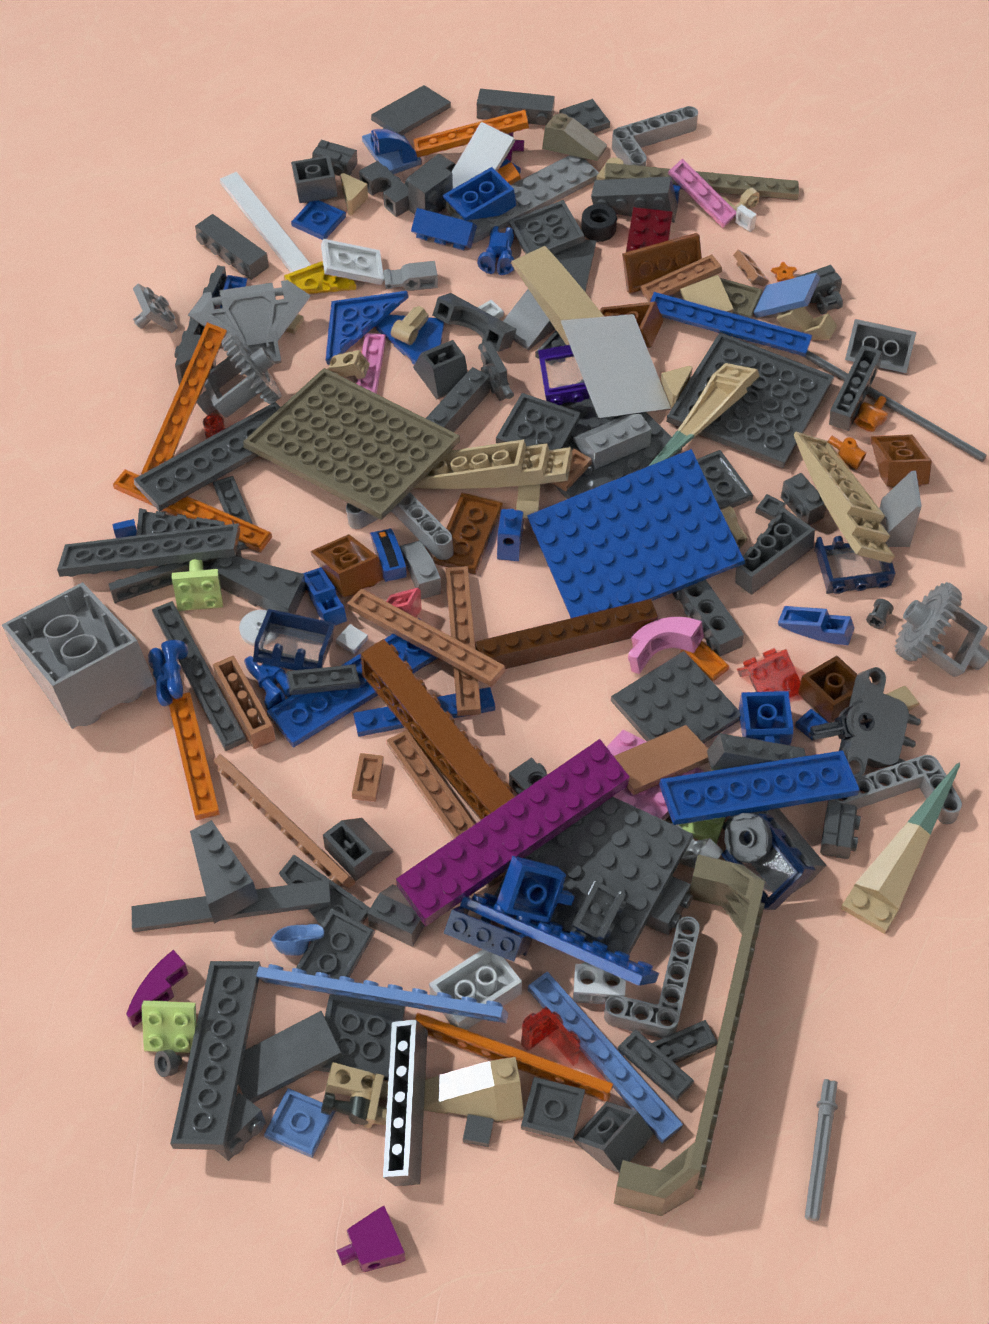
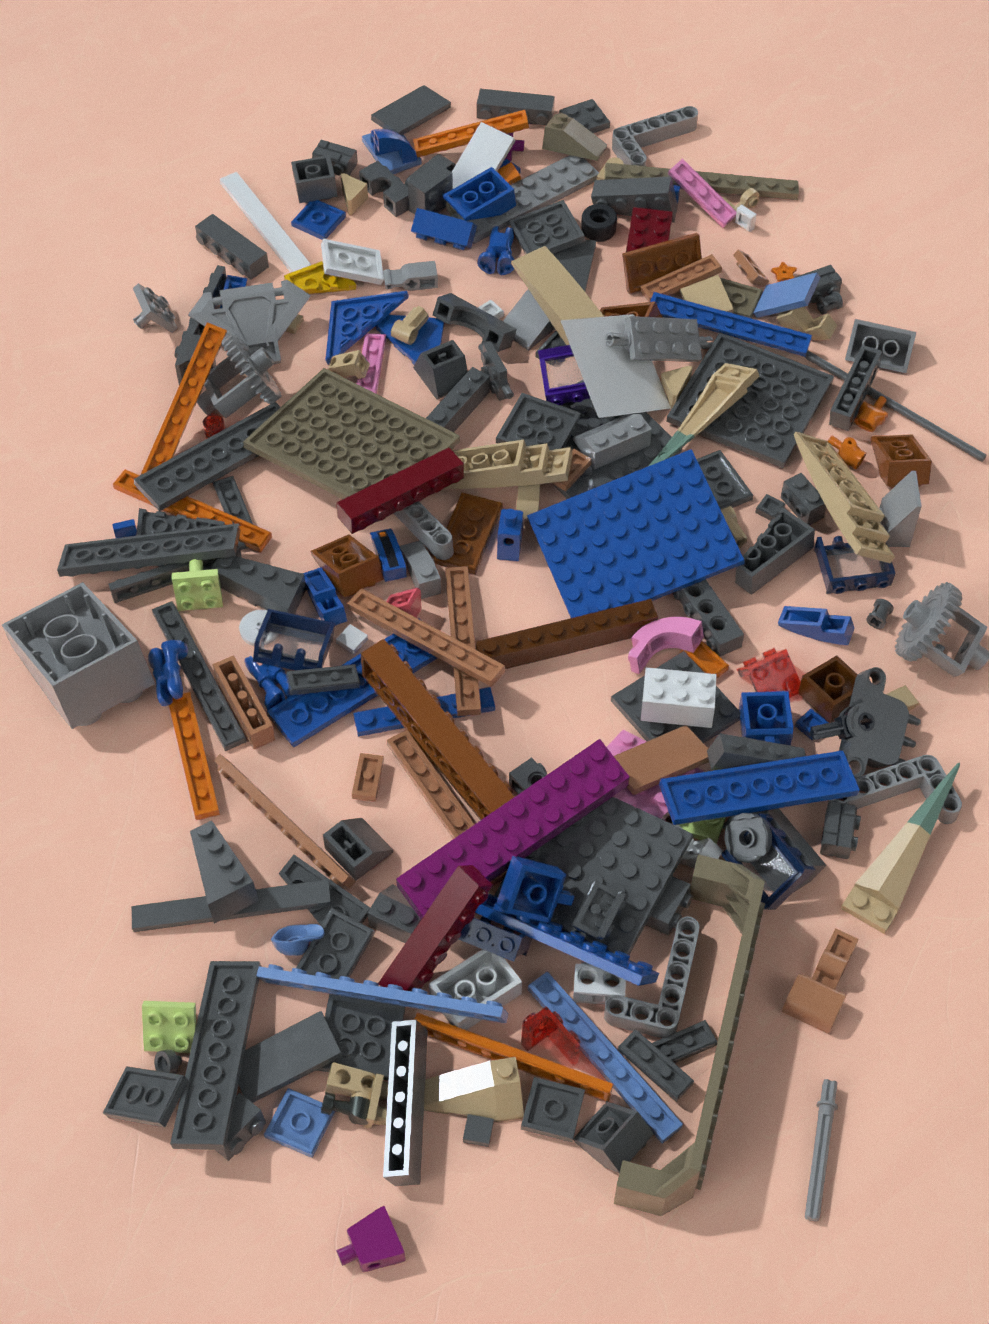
magenta slope [126,949,189,1028] -> none
none -> dark grey tile [103,1066,188,1128]
none -> dark red brick [336,447,464,534]
none -> dark red brick [378,865,493,992]
none -> light grey plate [605,316,713,362]
none -> white brick [641,667,716,728]
none -> nougat plate [782,928,859,1034]

